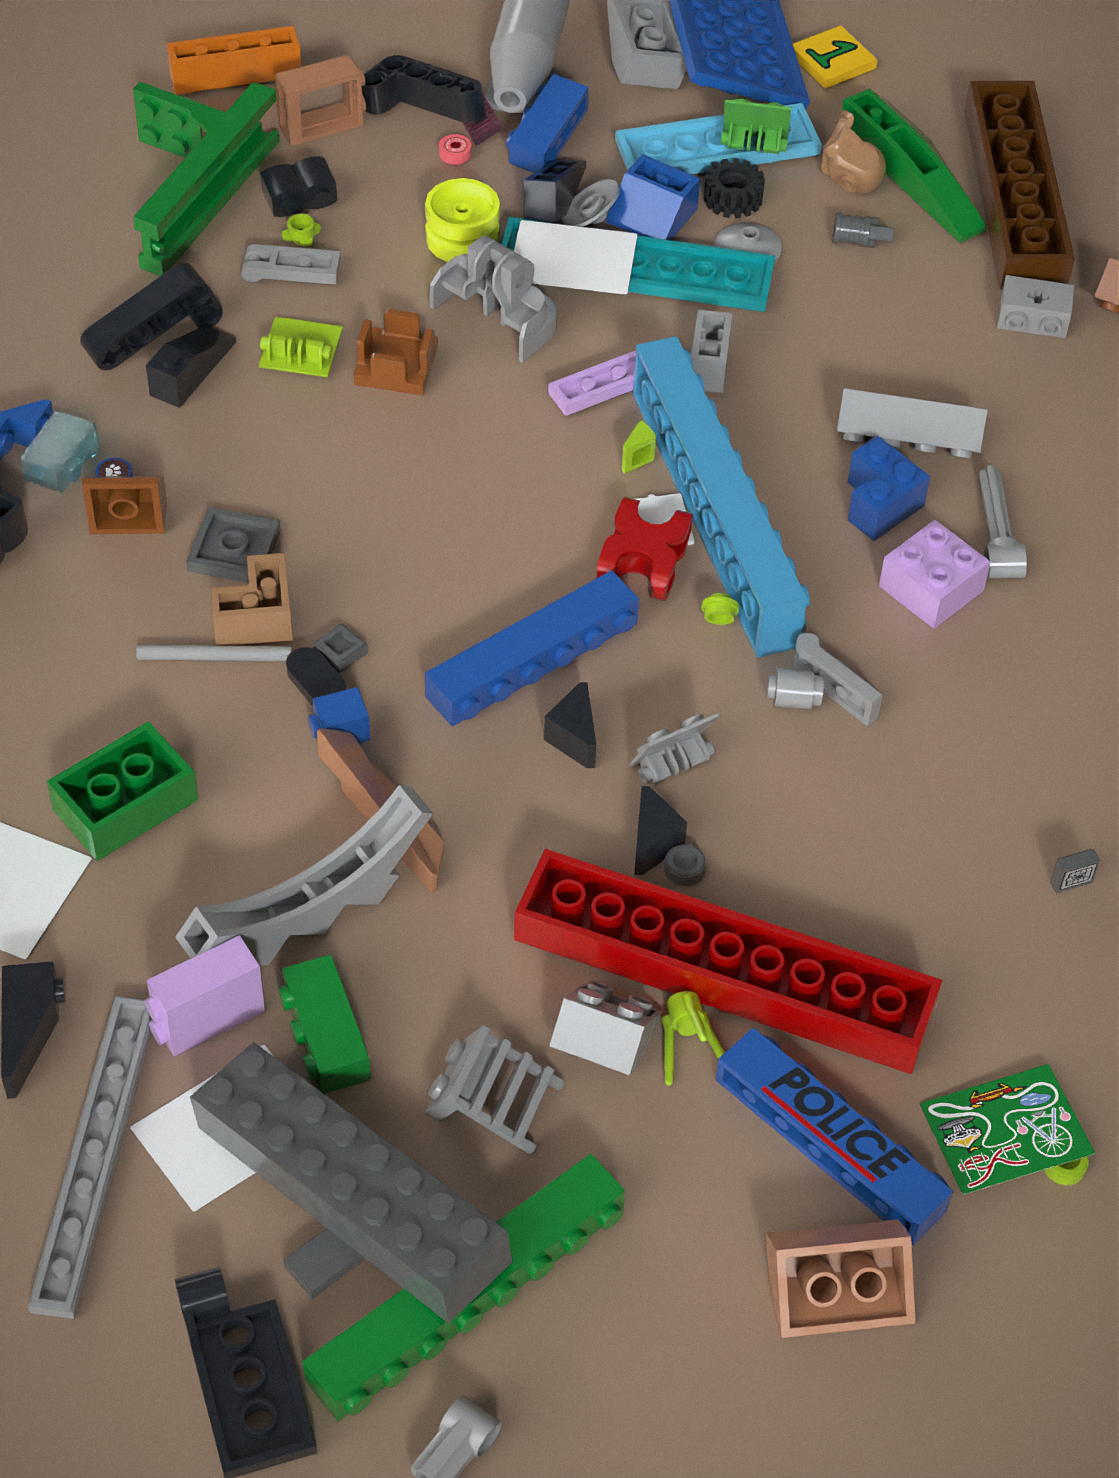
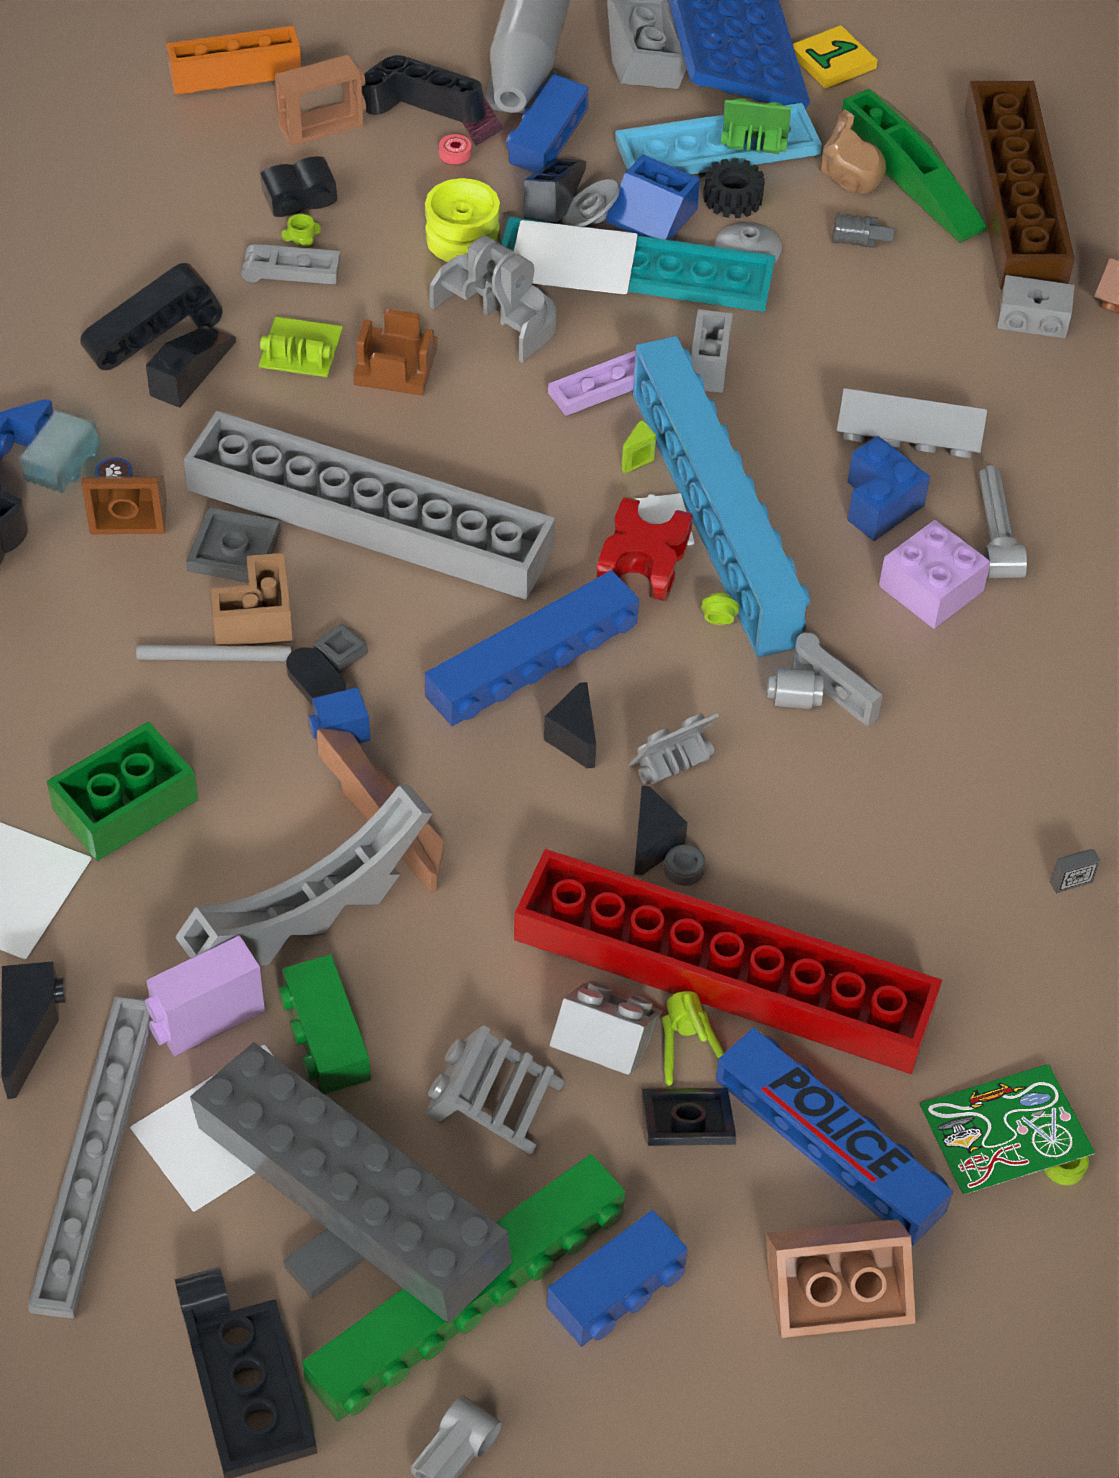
green piece [133,82,280,276] -> none
none -> light grey brick [184,411,556,600]
none -> blue brick [547,1210,688,1347]
none -> black slope [642,1088,737,1146]

